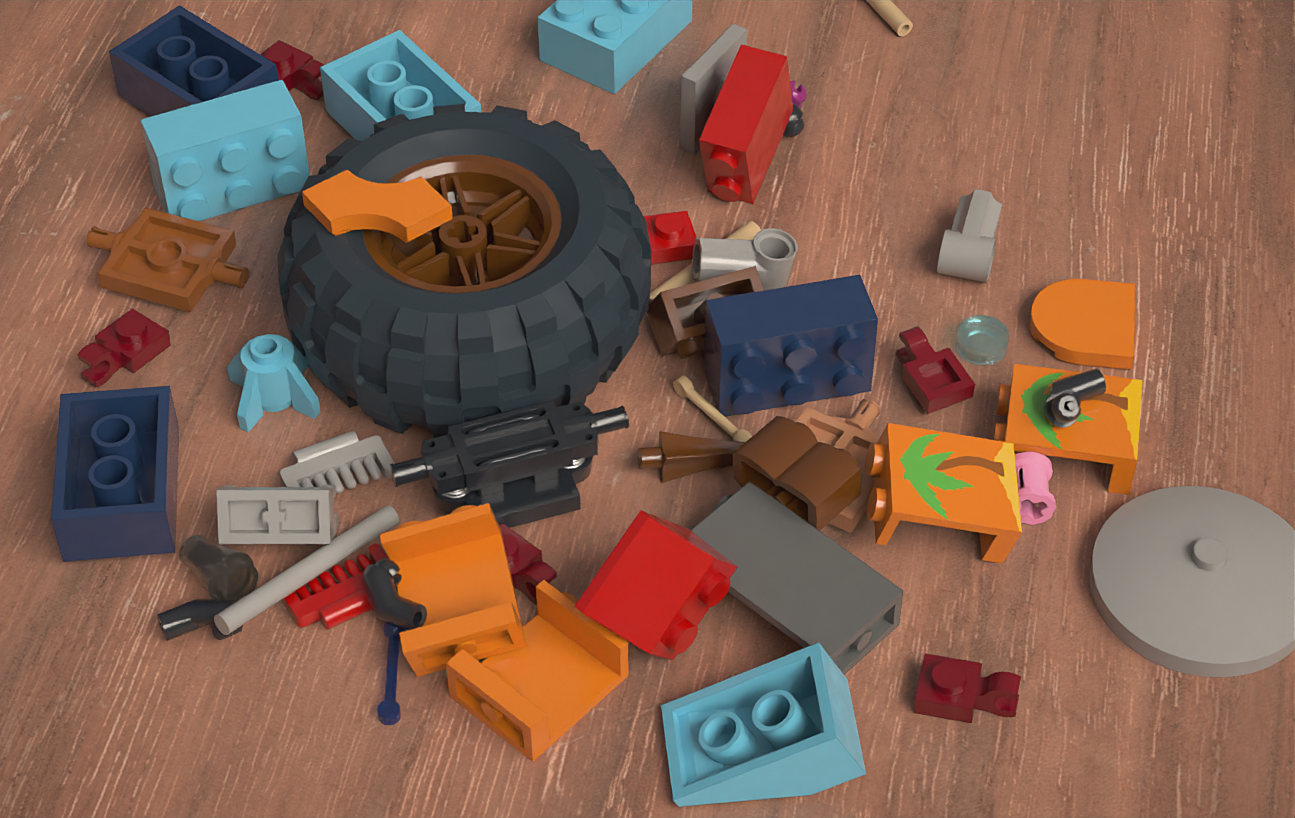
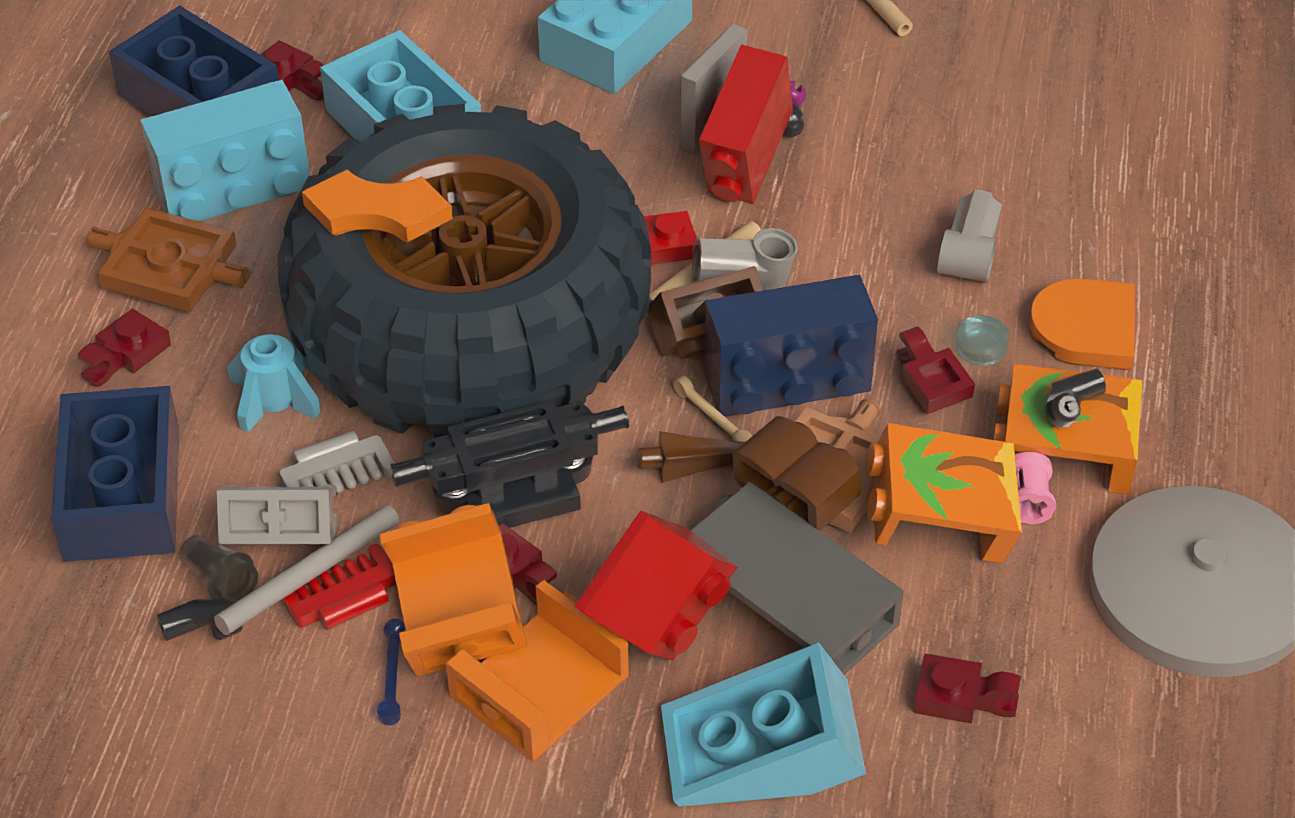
black arm [362,558,427,630] -> none

